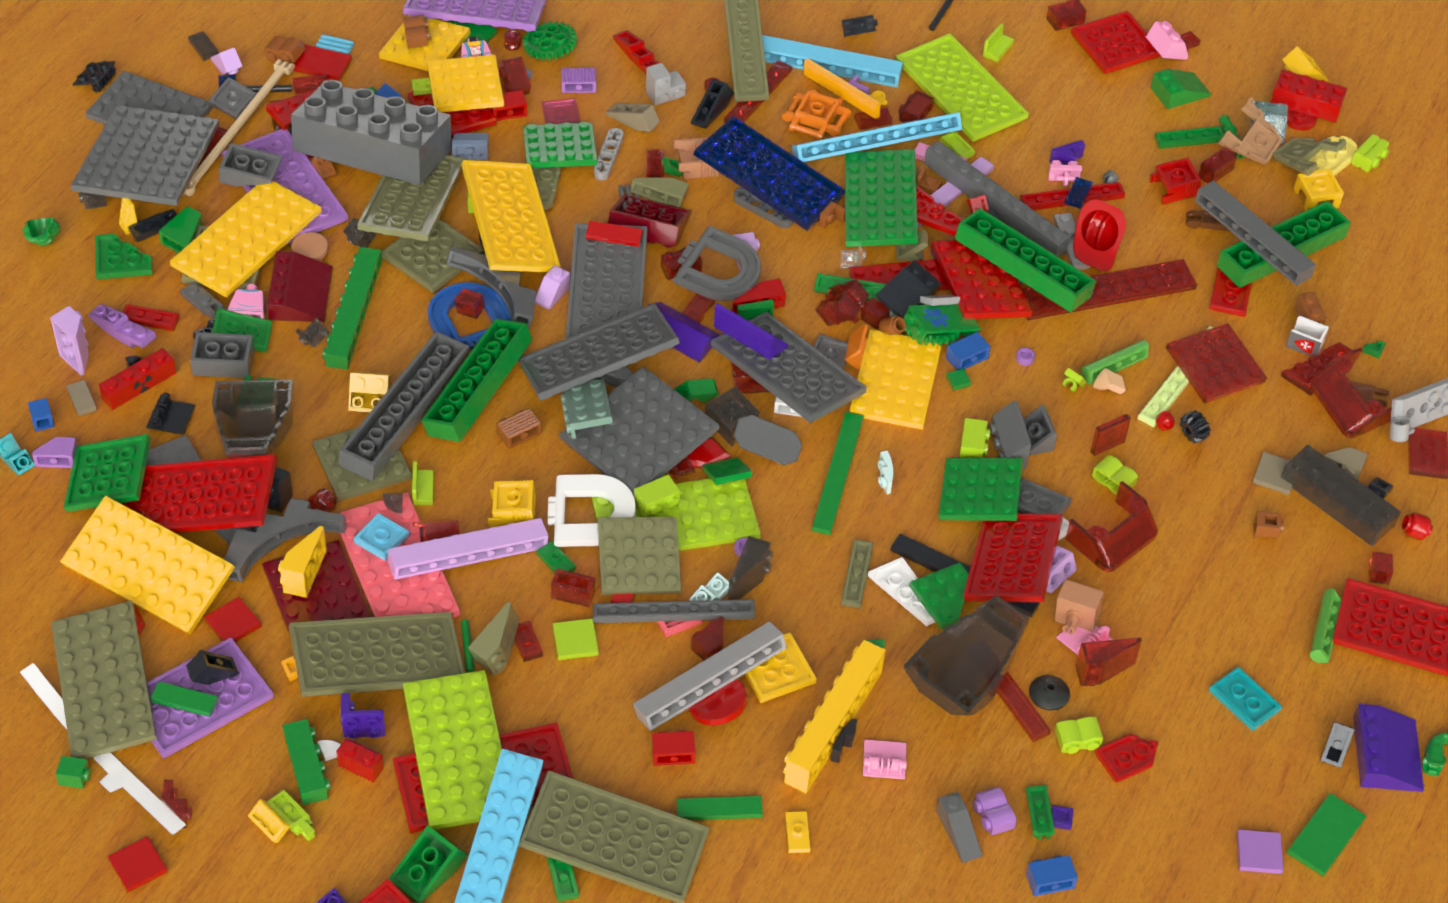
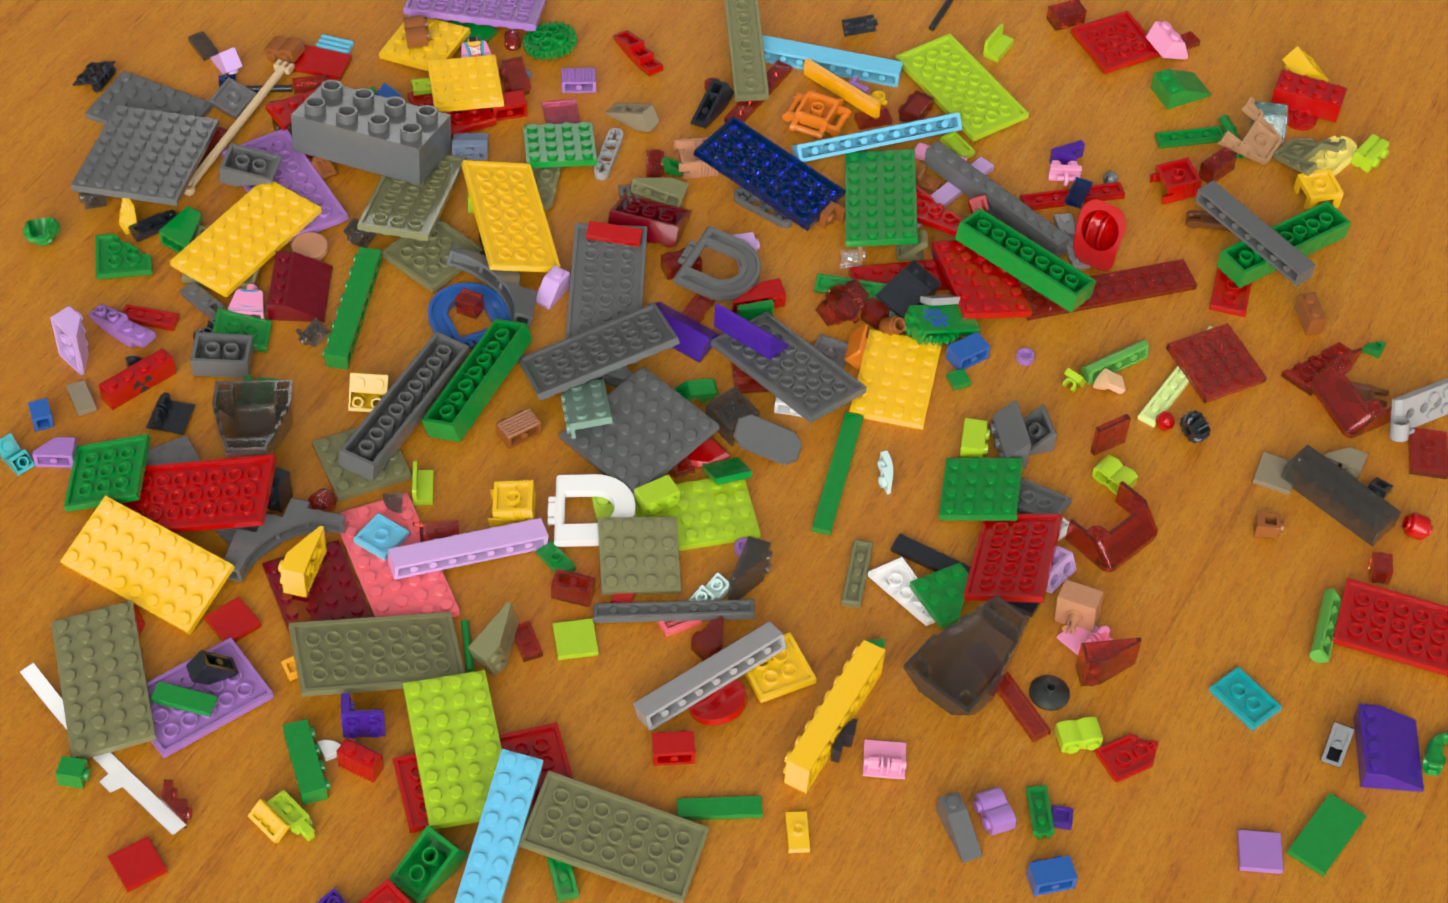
light grey brick [646,63,686,105] -> none
piece [1286,316,1329,358] -> none

